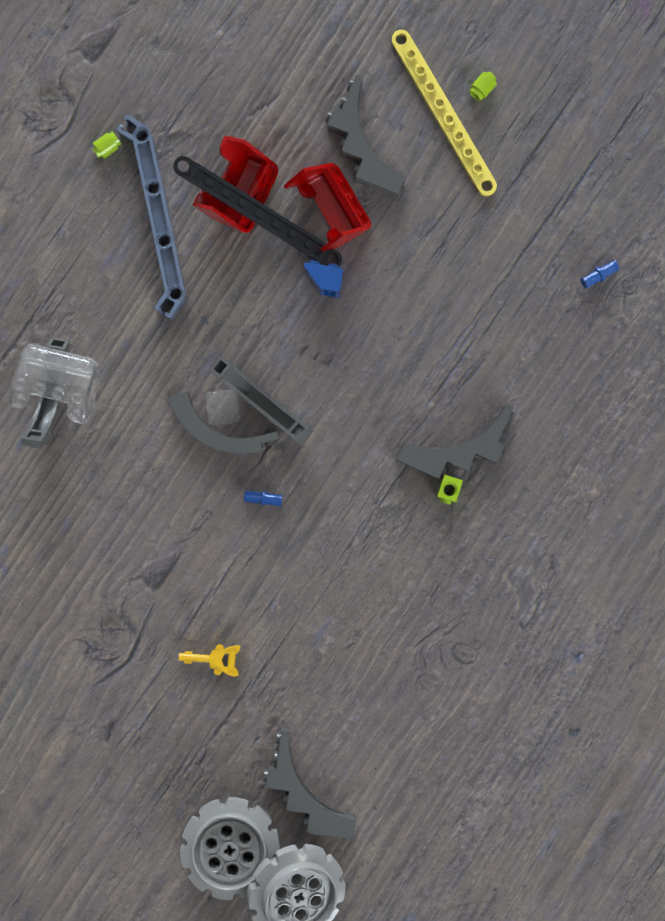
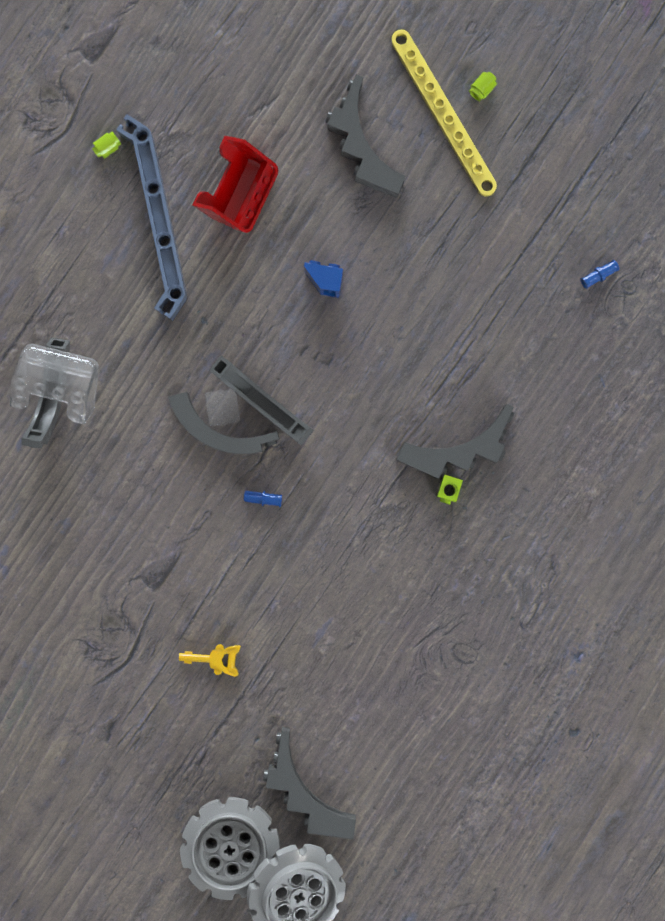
black plate [173,156,342,266] -> none
red windscreen [283,163,371,252] -> none

